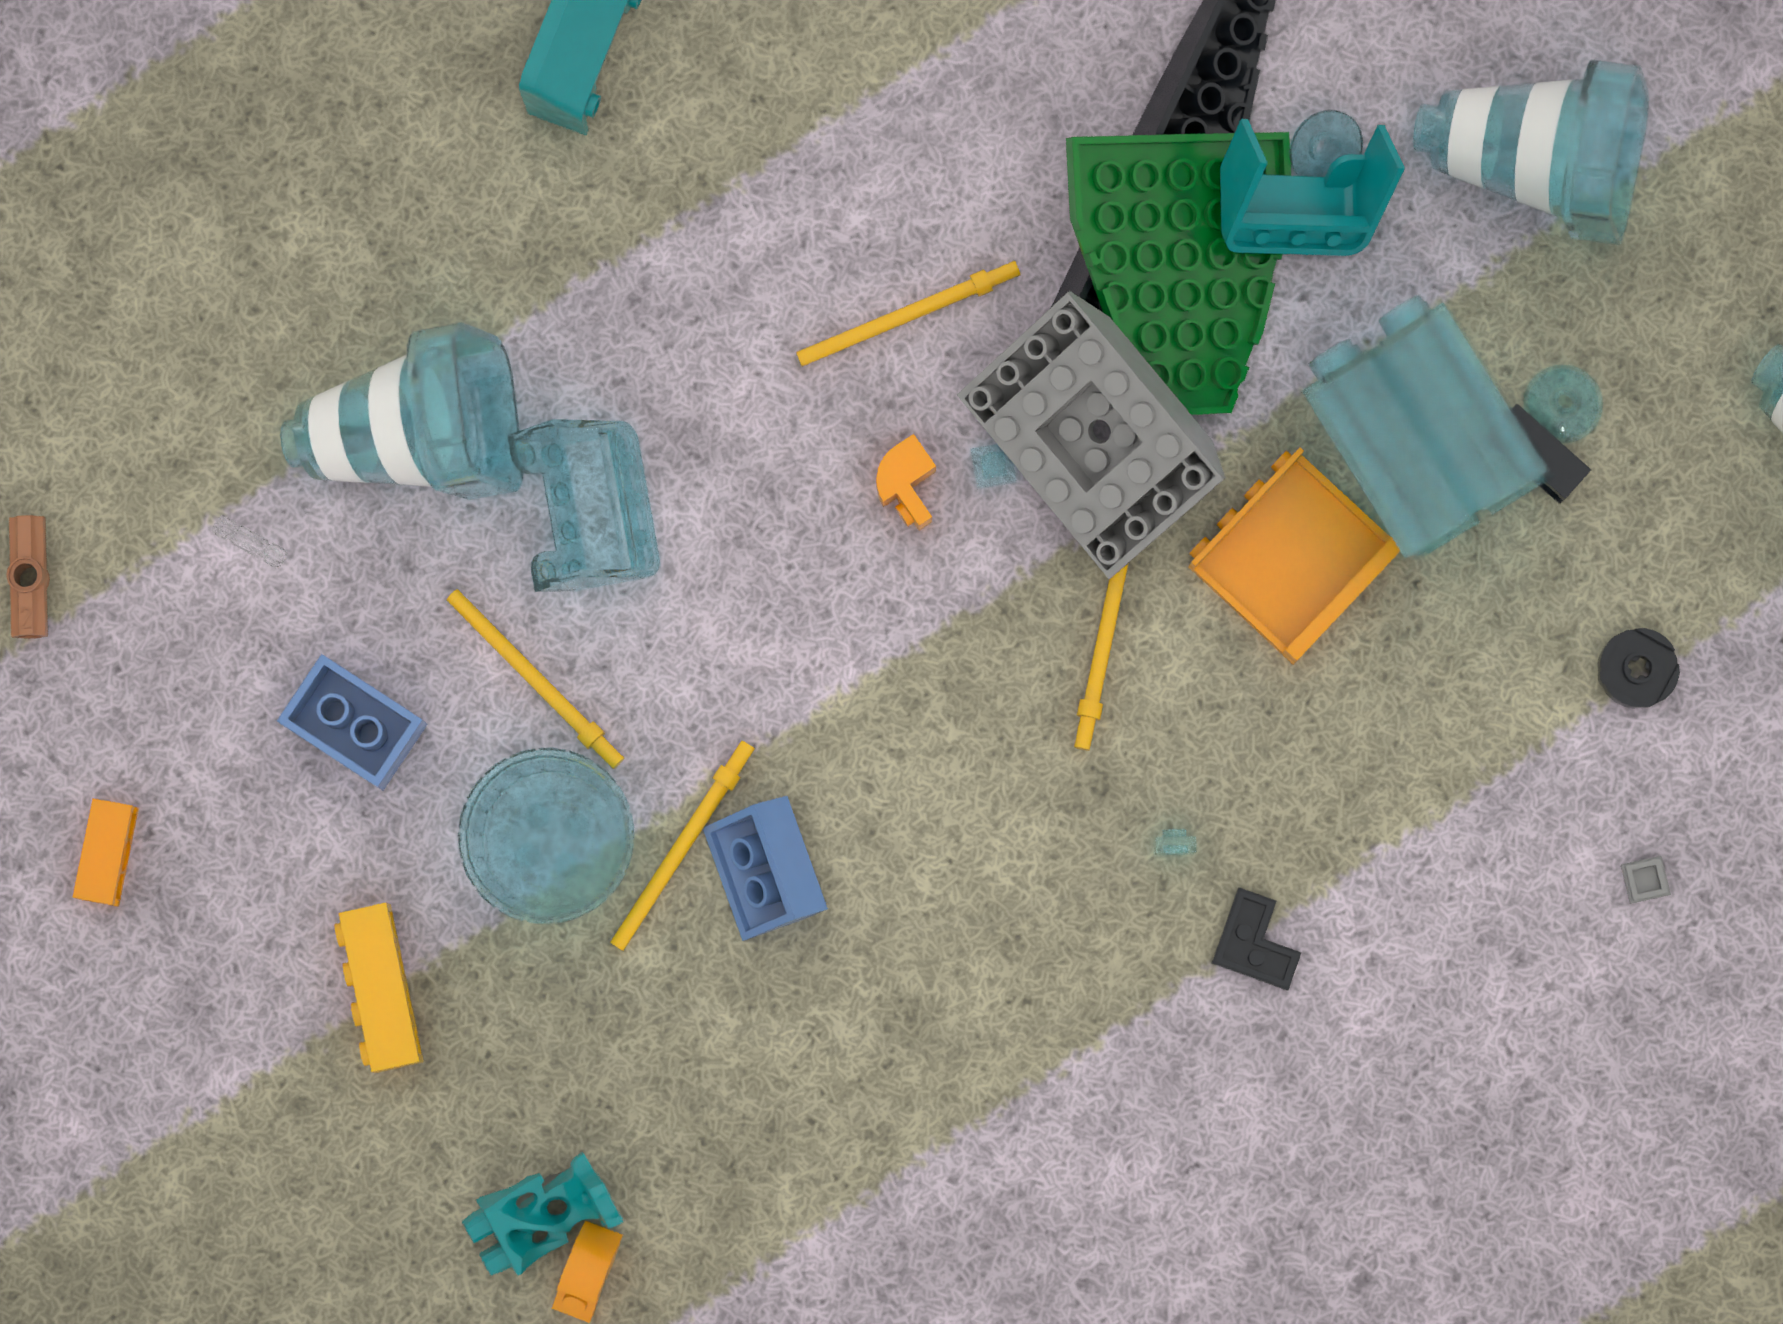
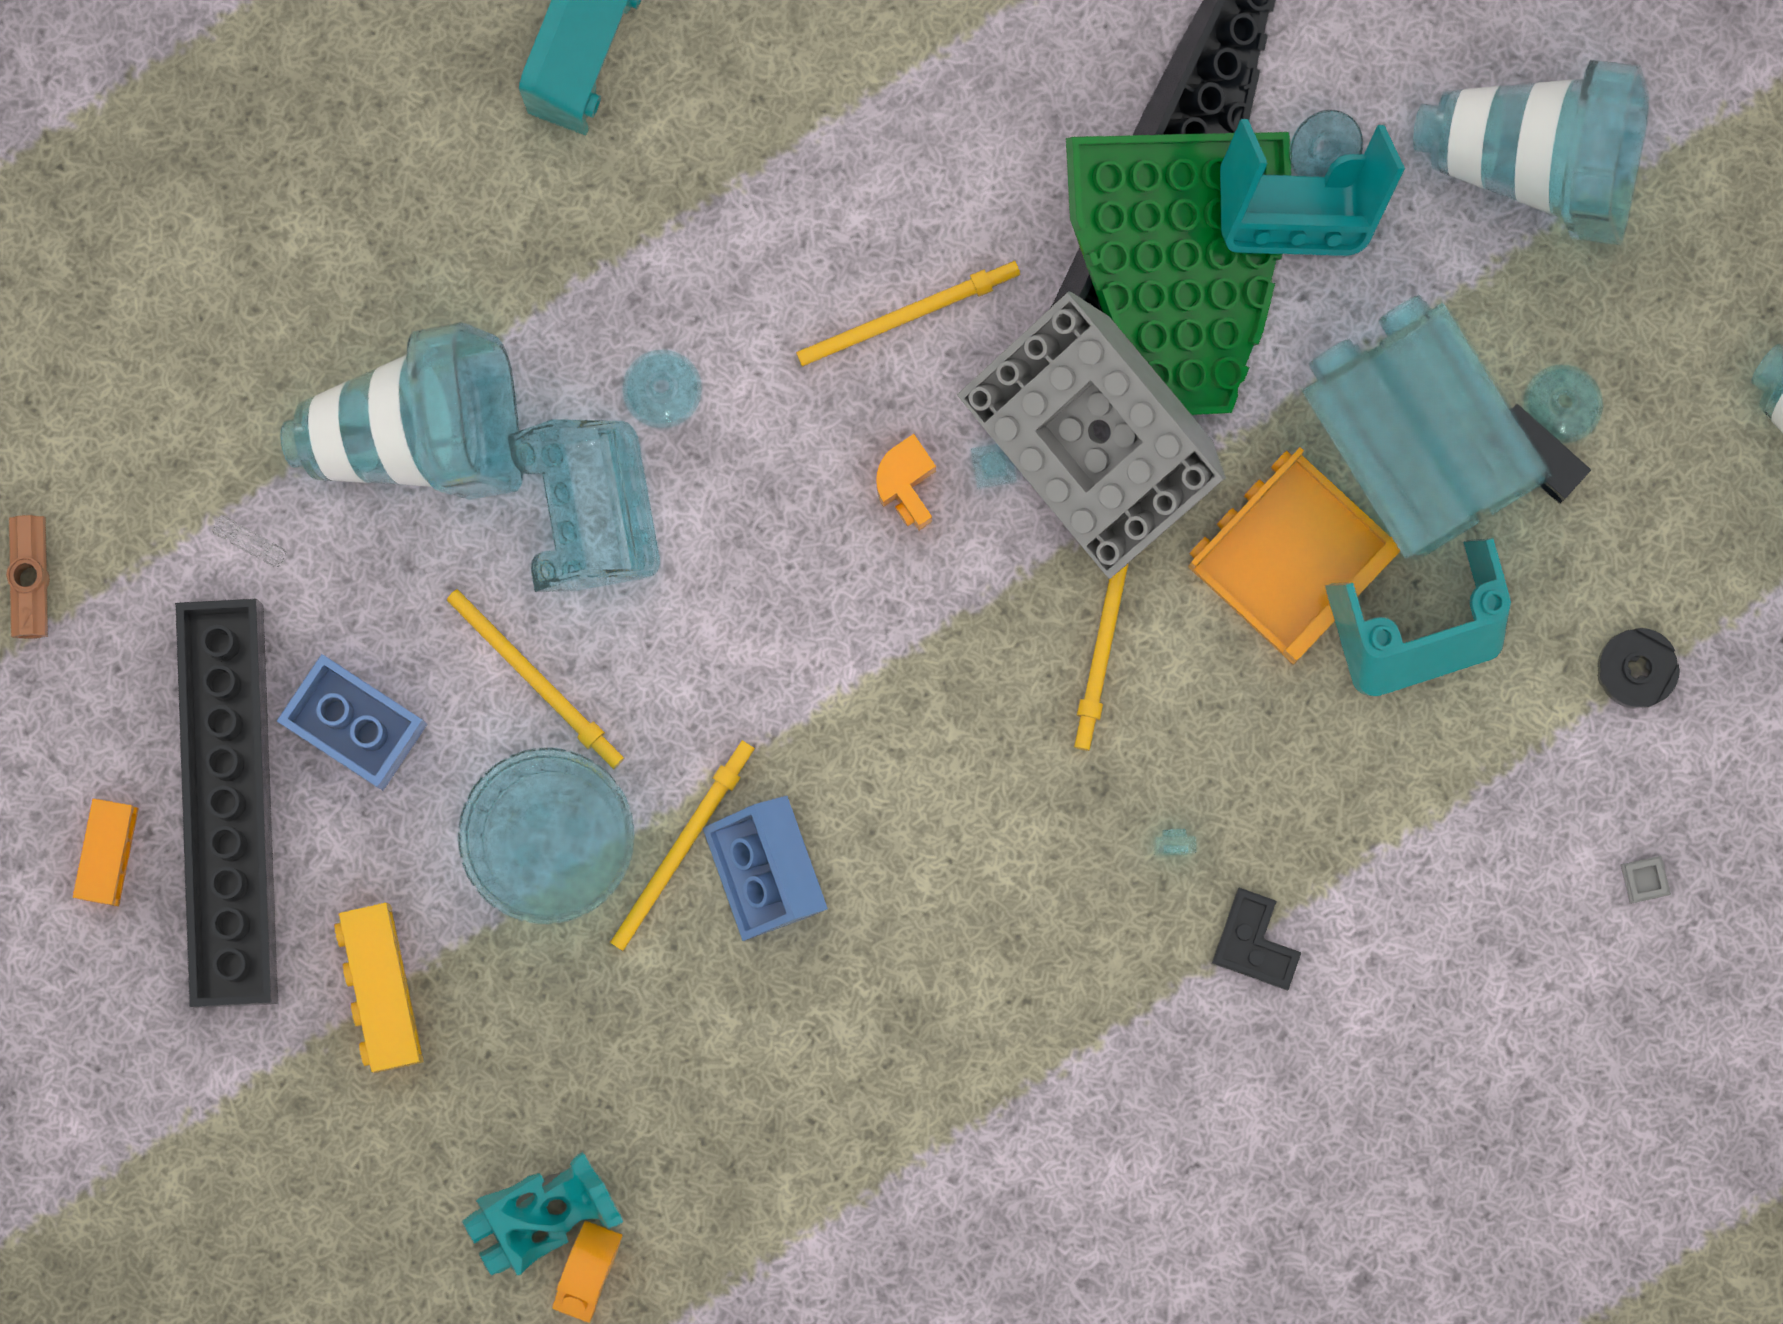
none -> black brick [175,599,278,1008]
none -> clear light blue dish [623,350,702,428]
none -> teal windscreen [1325,538,1511,696]

